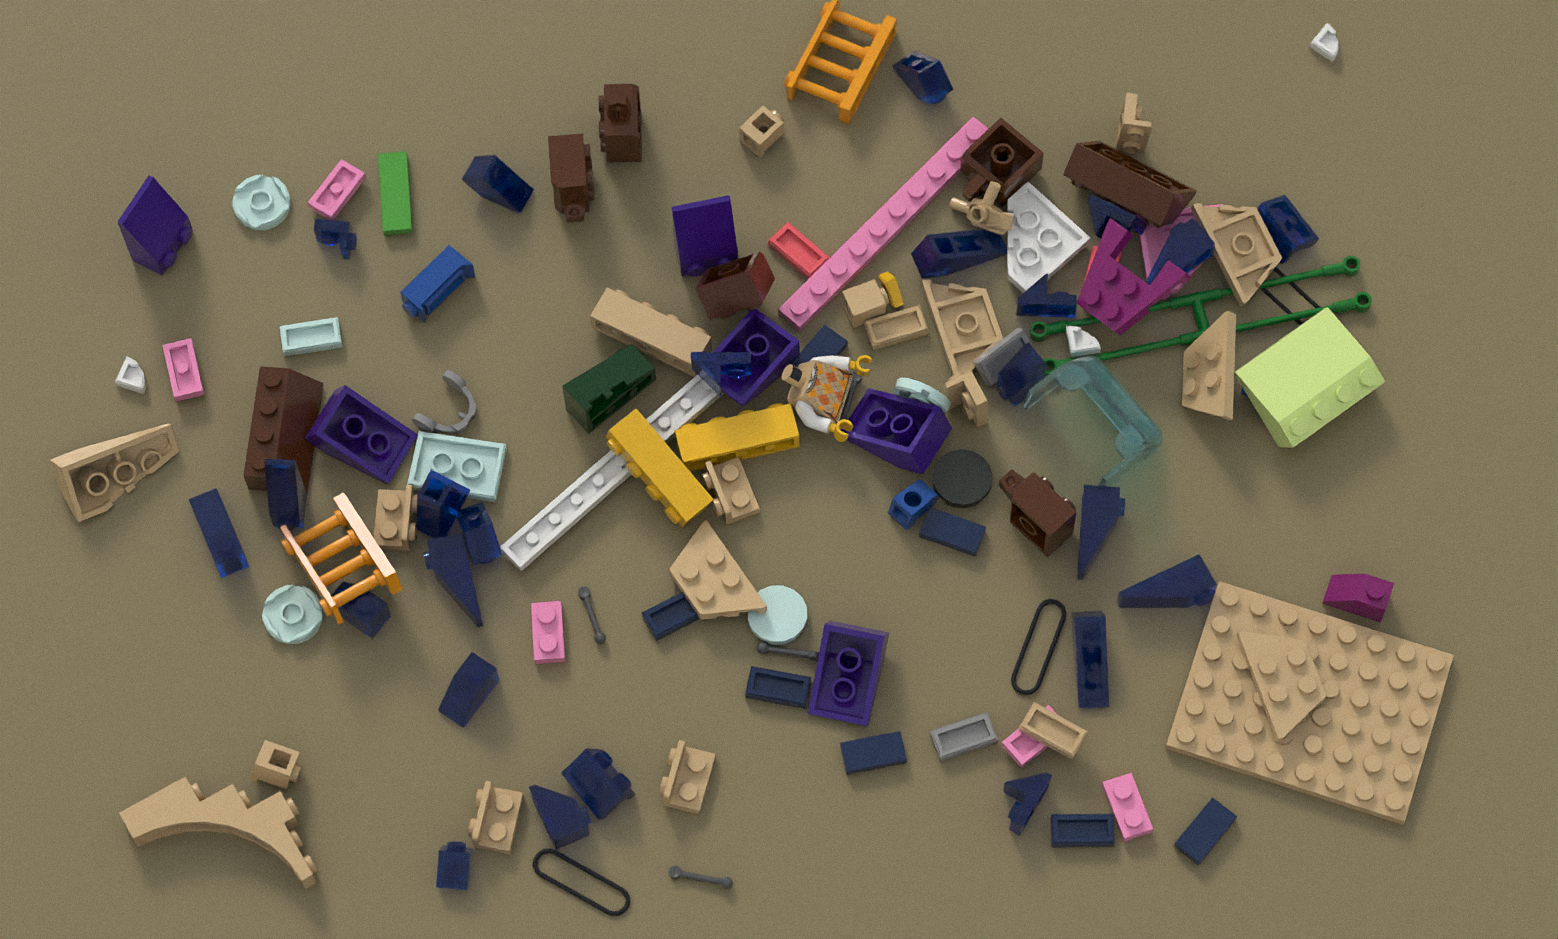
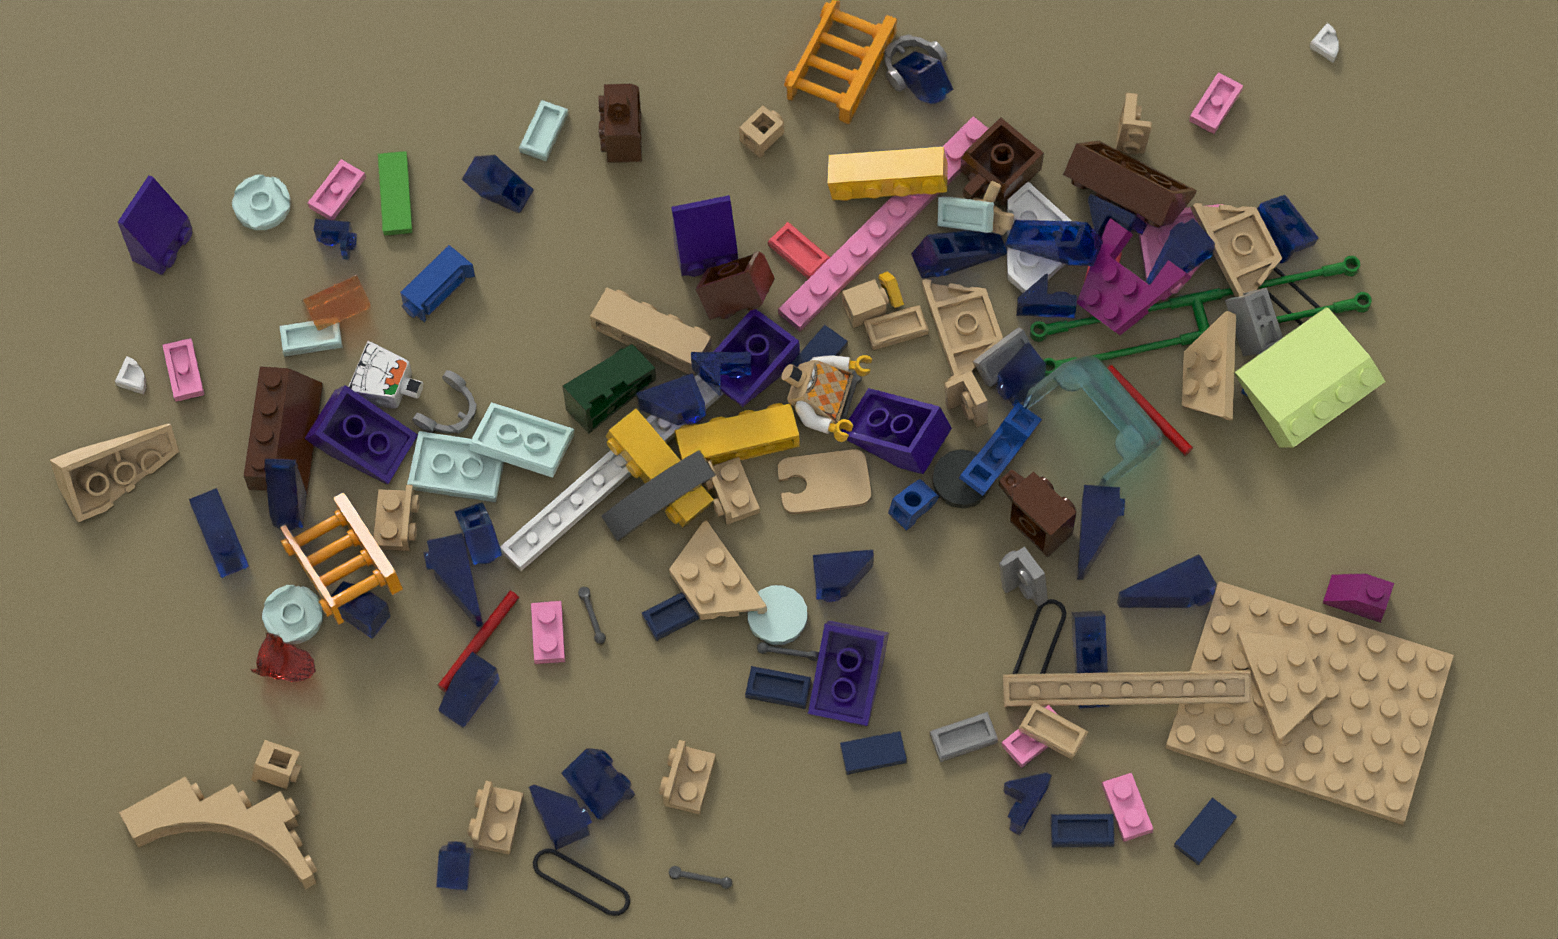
clear blue slope [417,470,470,543] -> none
reddish brown hinge [548,133,595,223] -> none
light aqua tile [893,377,951,415] -> none
dark blue tile [919,507,986,557] -> none
white tile [1065,326,1101,357] -> none
none -> clear red piece [251,632,316,682]
none -> clear orange panel [302,275,371,331]
none -> white torso [349,341,423,409]
none -> red bar [437,590,519,693]
none -> light aqua tile [469,402,574,478]
none -> light aqua tile [519,100,568,161]
none -> dark grey slope [601,450,716,541]
none -> clear blue slope [637,373,706,426]
none -> tan piece [778,449,871,514]
none -> clear blue slope [813,550,874,602]
none -> yellow brick [827,147,948,201]
none -> light grey piece [884,34,948,92]
none -> light aqua tile [938,196,994,233]
none -> blue slope [959,402,1042,496]
none -> light grey bracket [999,547,1048,606]
none -> tan tile [1003,670,1251,706]
none -> clear blue slope [1005,220,1103,266]
none -> red bar [1103,365,1193,456]
none -> bright pink plate [1189,72,1243,134]
none -> light grey hinge [1225,288,1283,356]

